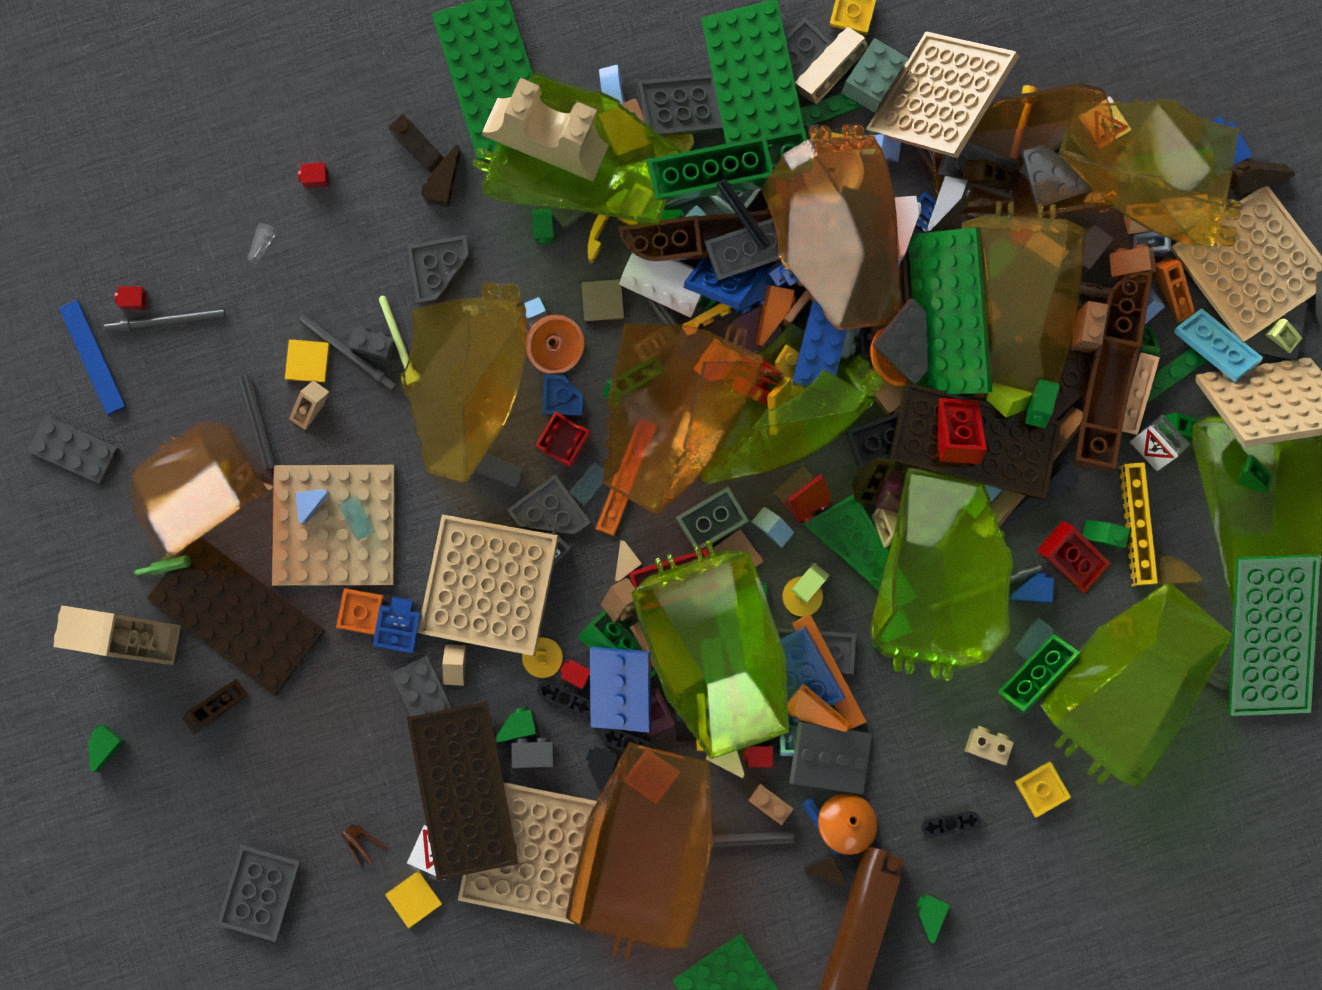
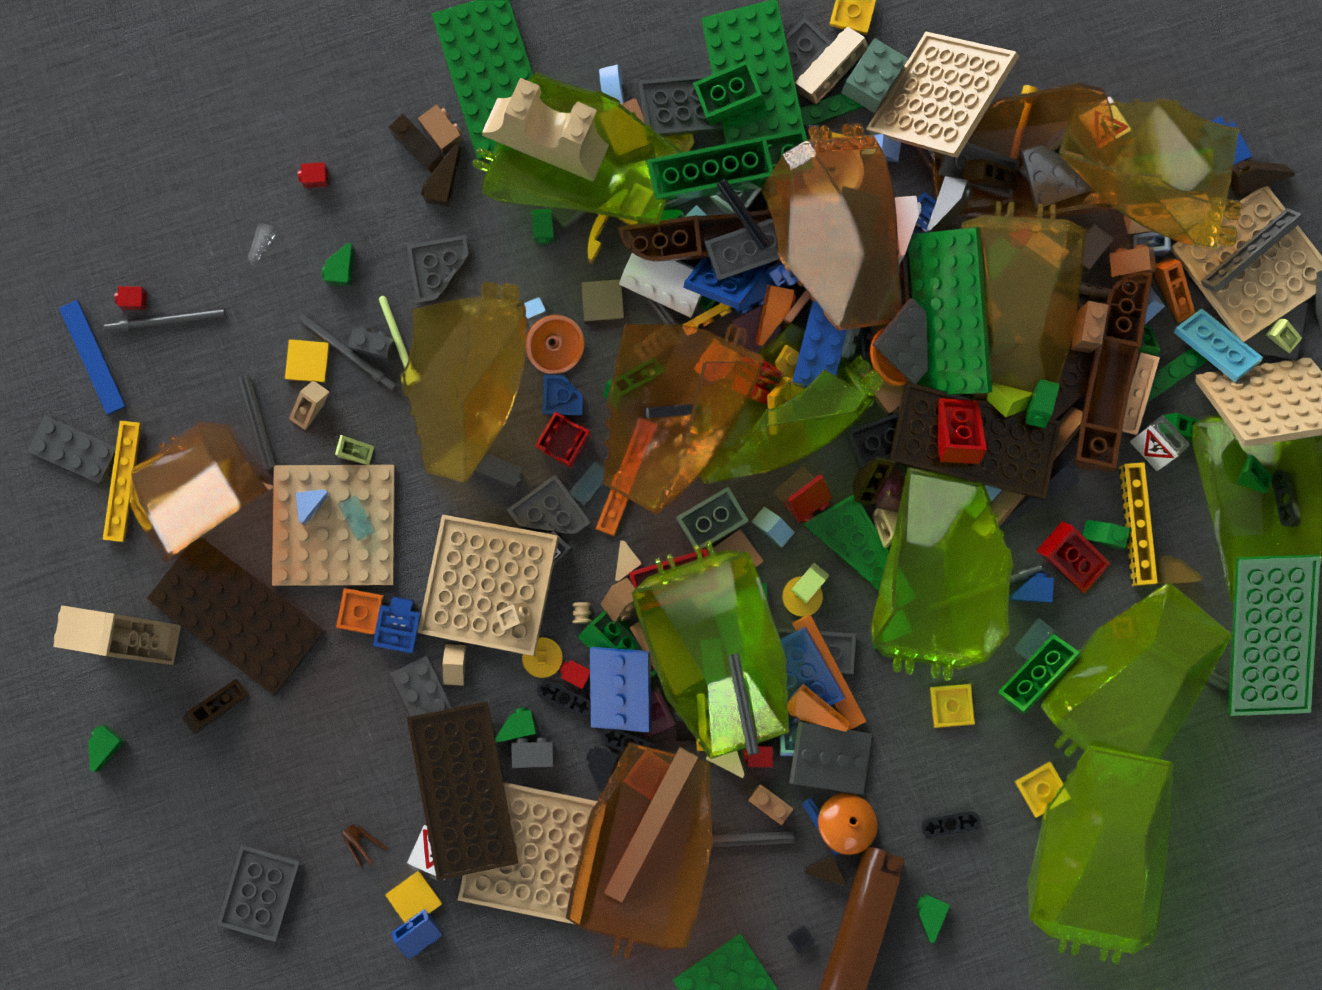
bright green axle [135,555,191,576] -> none
tan brick [964,726,1014,765] -> none
none -> yellow plate [103,421,142,542]
none -> green slope [321,243,354,286]
none -> yellowish green slope [335,435,374,465]
none -> blue brick [391,909,442,960]
none -> medium nougat brick [418,104,462,154]
none -> tan bracket [496,602,532,631]
none -> tan bush [572,602,592,624]
none -> medium nougat tile [604,747,698,902]
none -> black beam [643,403,701,418]
none -> green brick [693,60,765,126]
none -> dark grey axle [729,654,759,755]
none -> black plate [786,925,815,954]
none -> yellow tile [930,684,975,728]
none -> clear neon green windscreen [1027,746,1173,964]
none -> dark grey plate [1201,208,1304,293]
none -> black beam [1272,470,1301,528]

